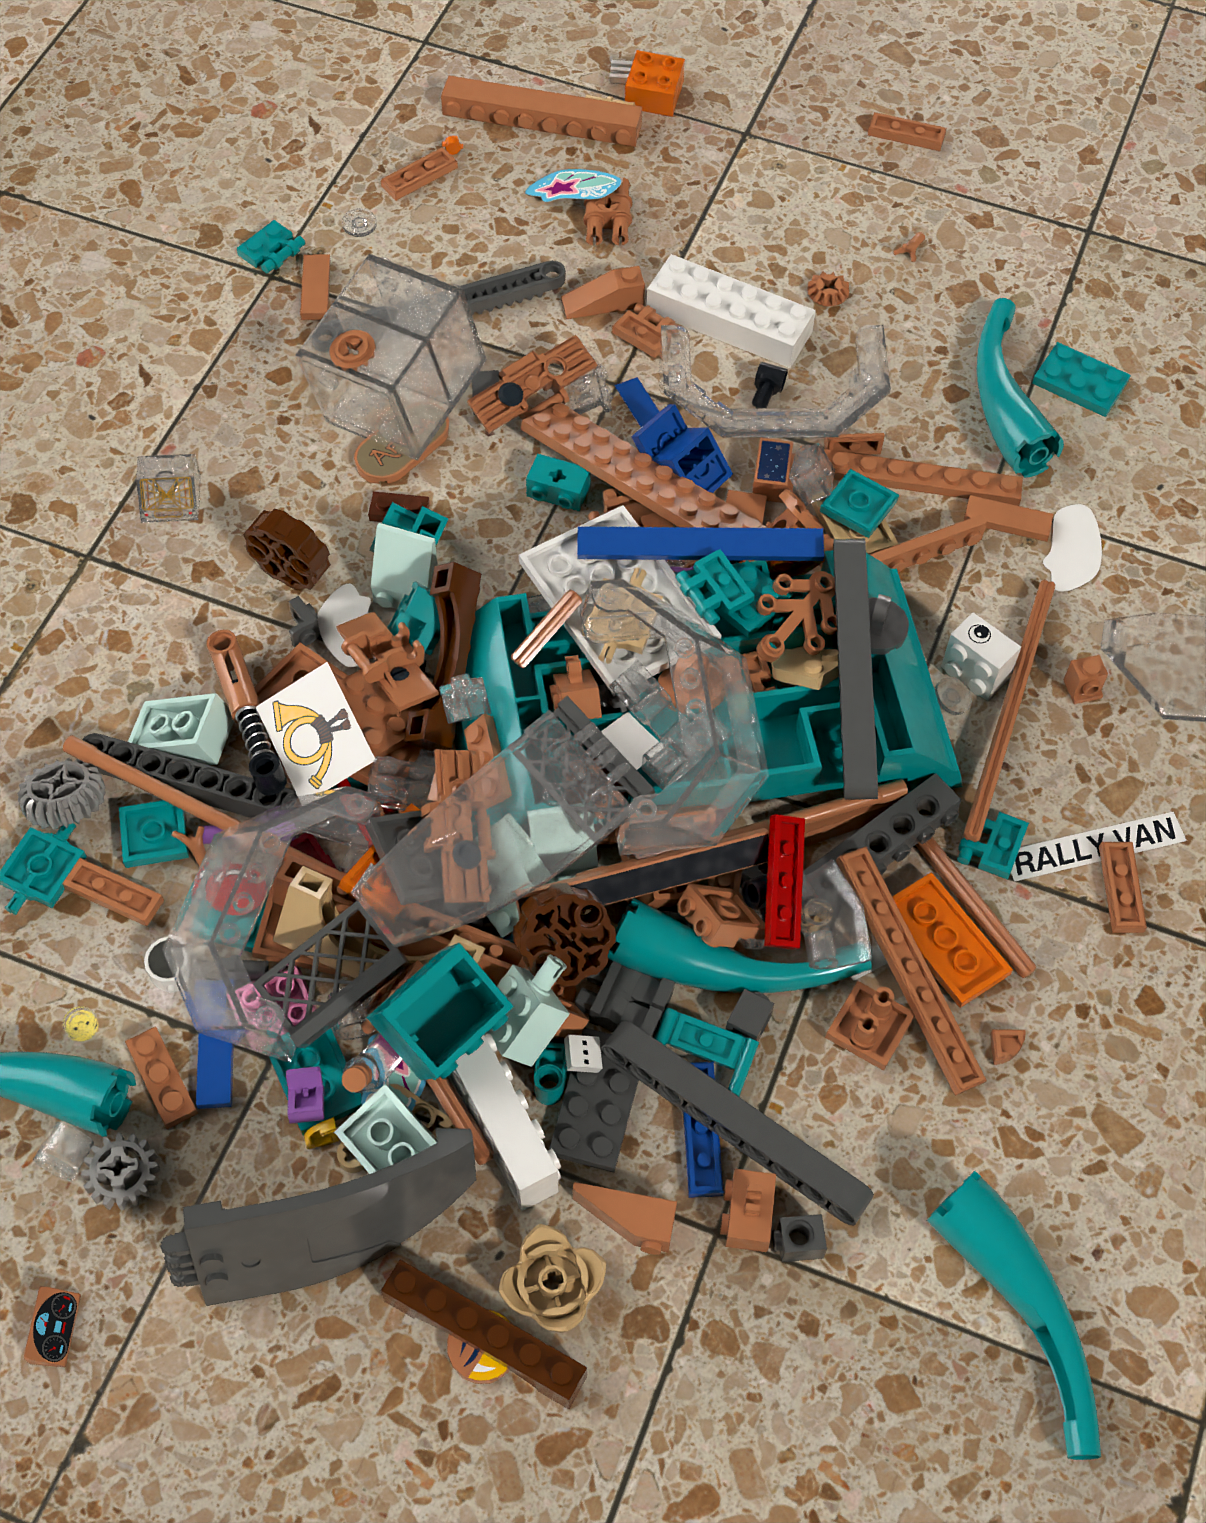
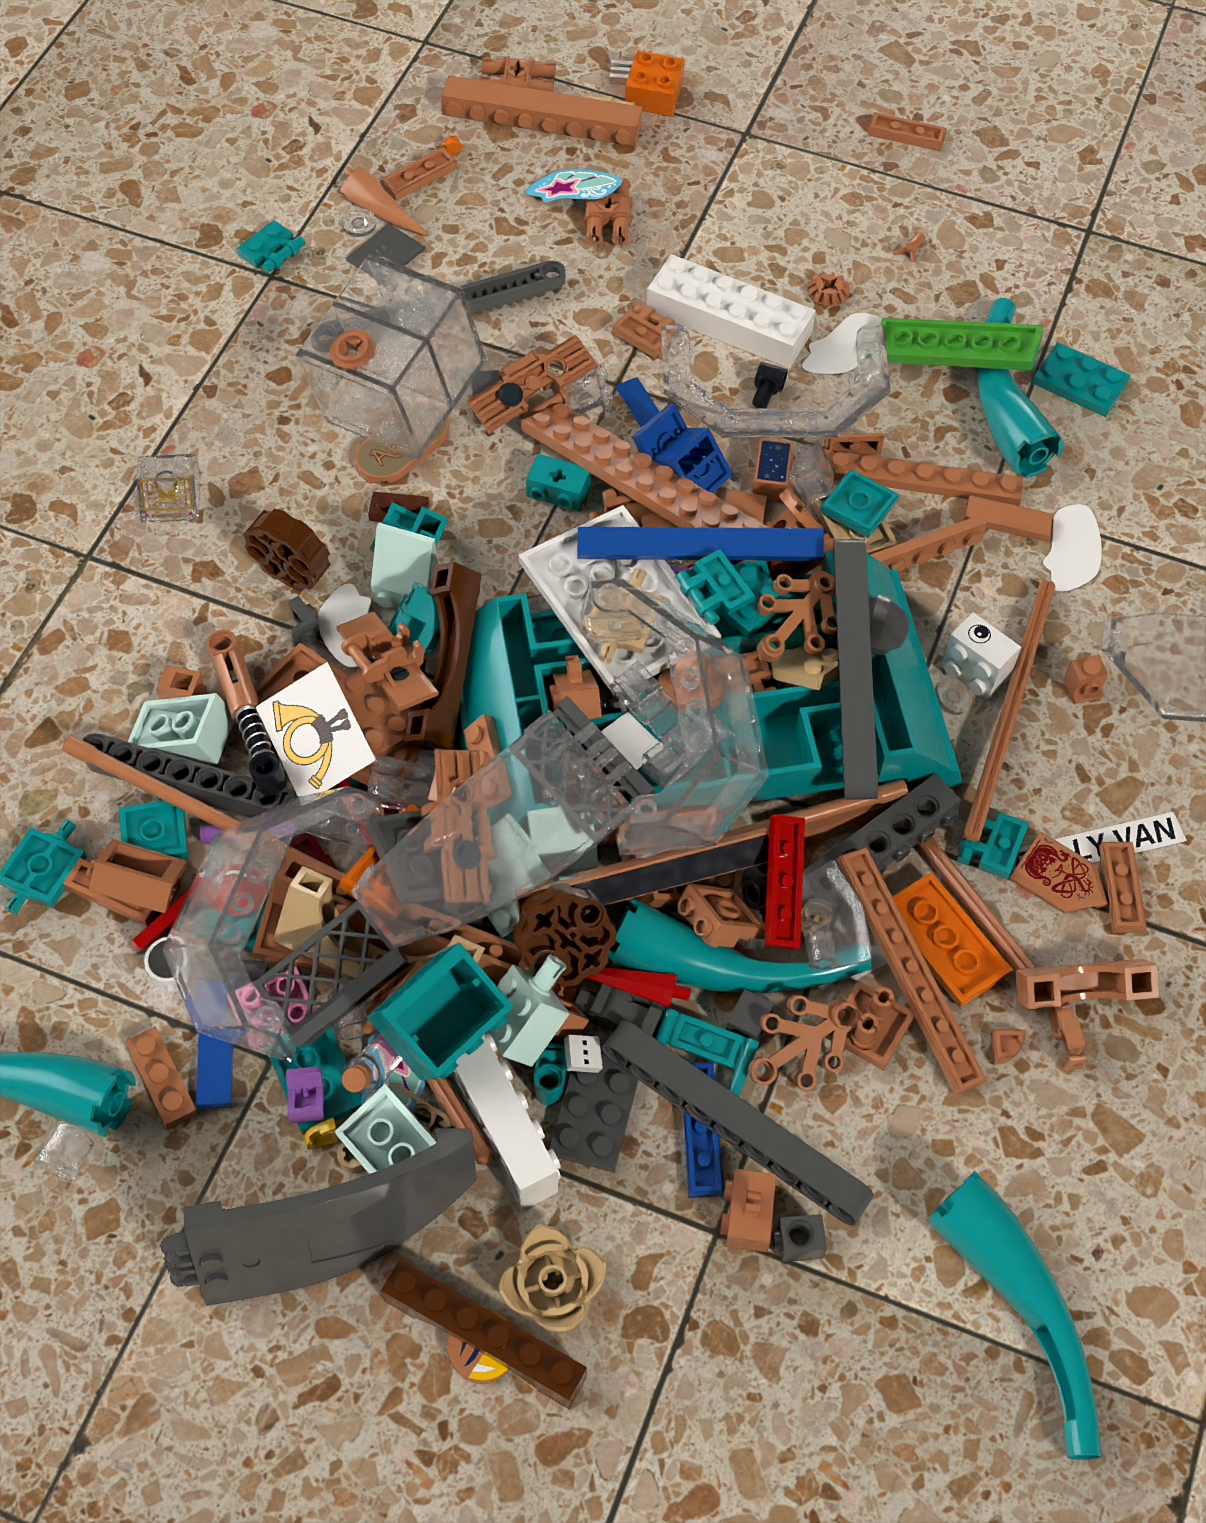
light grey gear [17,758,106,830] -> none
slope [24,1286,81,1367] -> none
clear tile [63,1006,99,1042] -> none
light grey gear [81,1133,160,1211] -> none
nougat bar [172,826,213,871] -> none
nougat tile [300,254,331,320] -> none
clear brick [439,674,491,724] -> none
axle [511,589,582,668] -> none
nougat slope [561,266,645,319] -> none
nougat slope [572,1182,677,1255] -> none
none -> nougat window [86,839,187,913]
none -> red plate [128,875,214,953]
none -> nougat brick [156,665,207,700]
none -> nougat piece [340,165,428,236]
none -> dark grey piece [346,223,425,284]
none -> nougat pin [479,56,556,92]
none -> red bar [586,967,691,1007]
none -> nougat plant [748,995,860,1091]
none -> white sticker [802,313,882,374]
none -> bright green plate [869,318,1044,370]
none -> nougat tile [1009,832,1109,913]
none -> nougat arch [1015,958,1159,1009]
none -> nougat piece [1049,1002,1087,1071]

